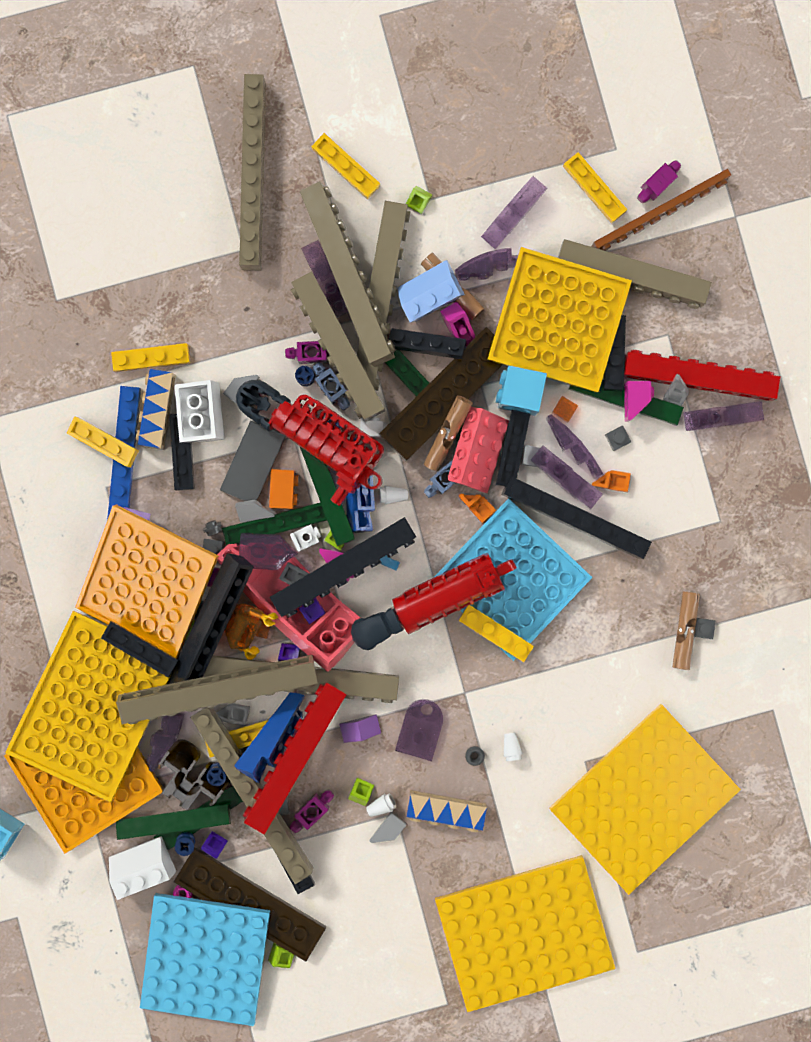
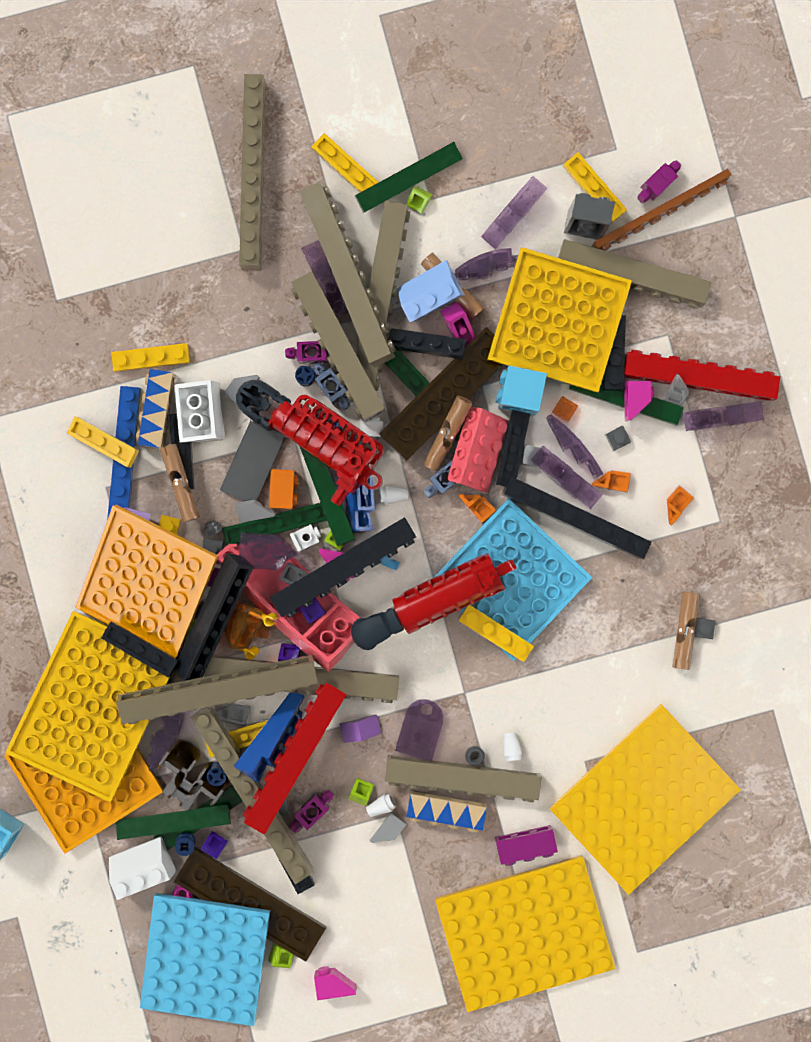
none -> yellow plate [159,515,181,535]
none -> medium nougat piece [160,444,200,523]
none -> dark pink slope [314,966,357,1001]
none -> dark green tile [355,142,463,213]
none -> dark tan brick [385,755,542,802]
none -> magenta brick [495,825,558,866]
none -> dark grey brick [564,193,615,240]
none -> orange slope [666,485,694,526]

